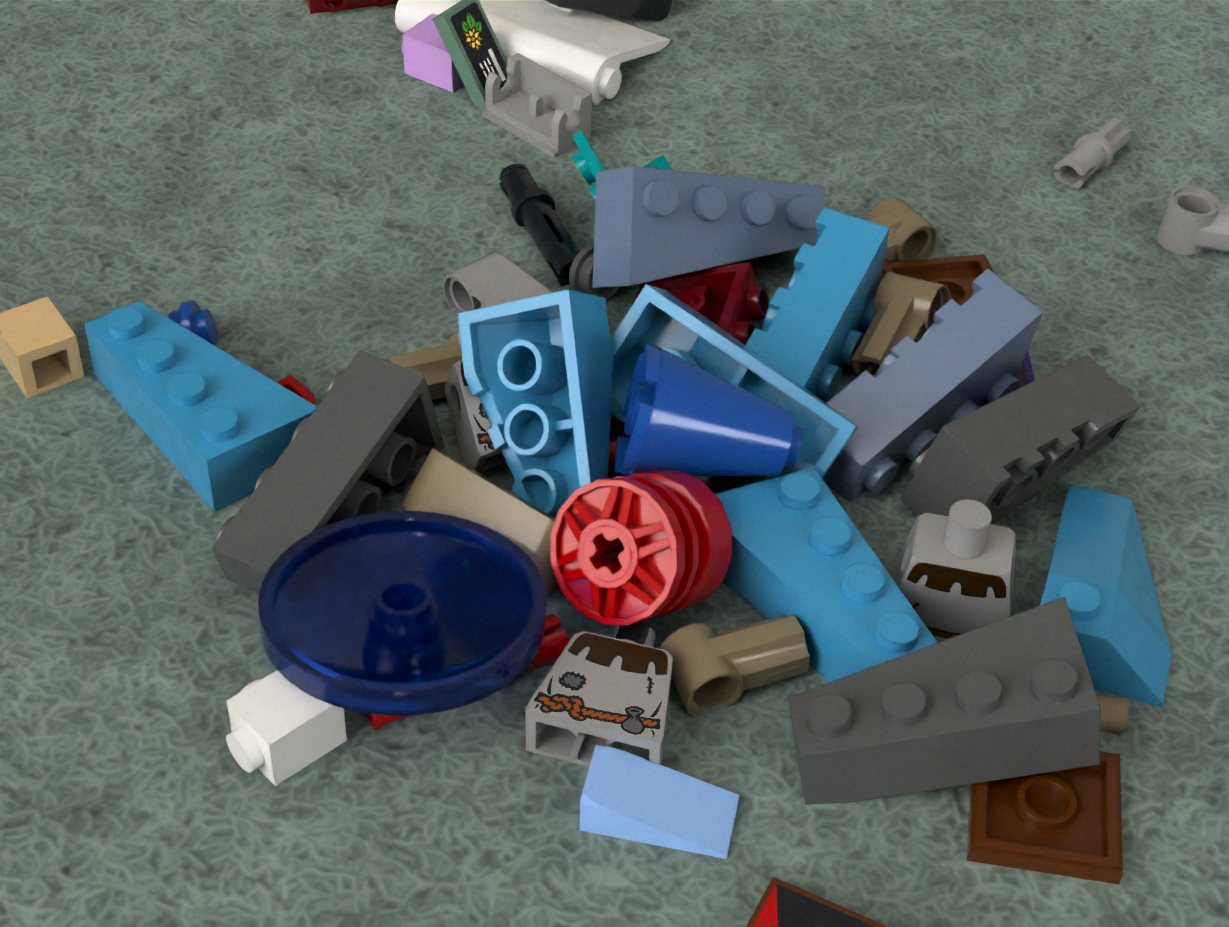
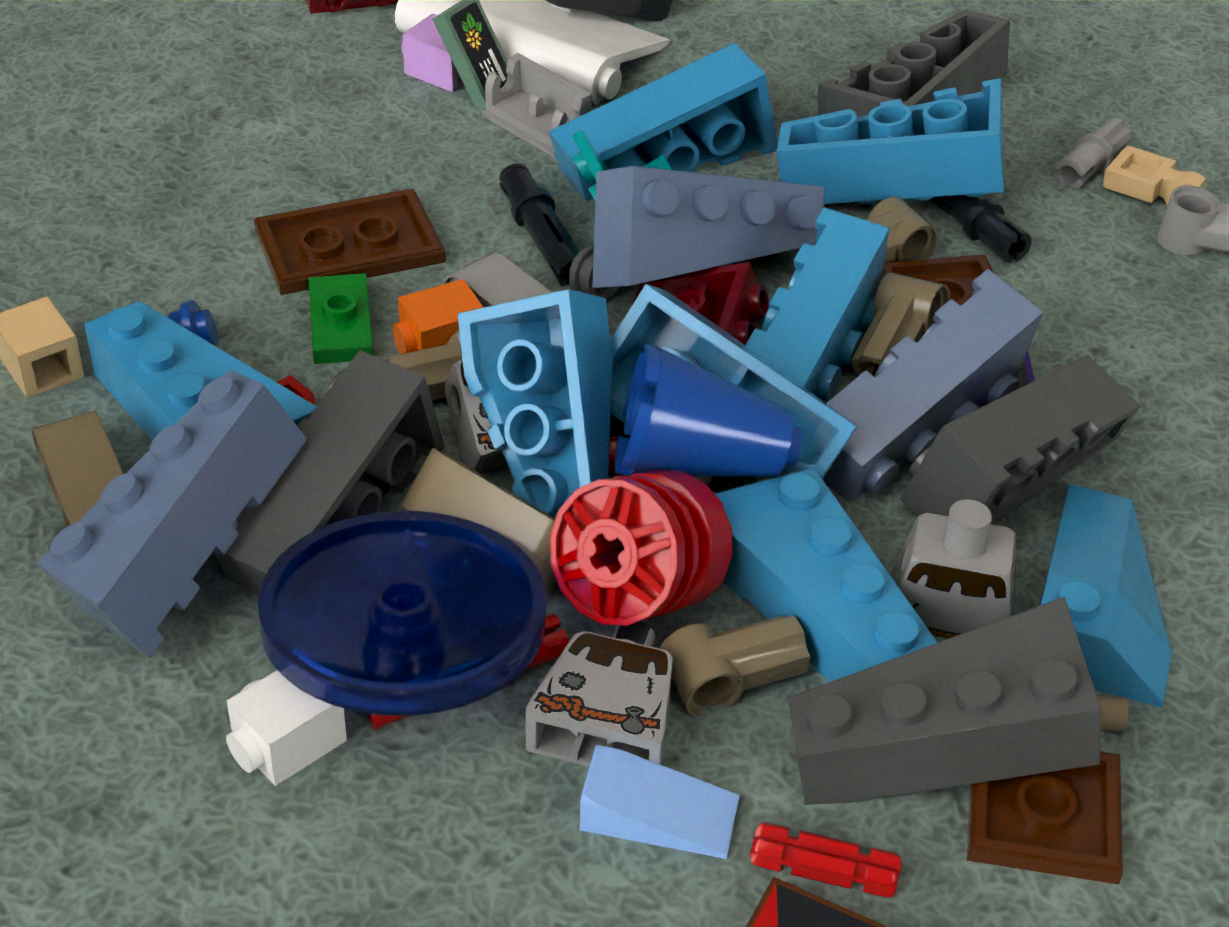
none -> dark tan beam [32,411,124,527]
none -> sand blue wedge [36,370,307,659]
none -> reddish brown tile [254,189,446,295]
none -> green plate [308,273,374,364]
none -> orange brick [393,279,484,354]
none -> dark azure wedge [549,43,777,201]
none -> red axle [750,822,902,898]
none -> dark azure wedge [776,78,1005,206]
none -> dark grey wedge [818,10,1010,117]
none -> black pin [931,195,1032,263]
none -> tan plate [1102,145,1206,205]

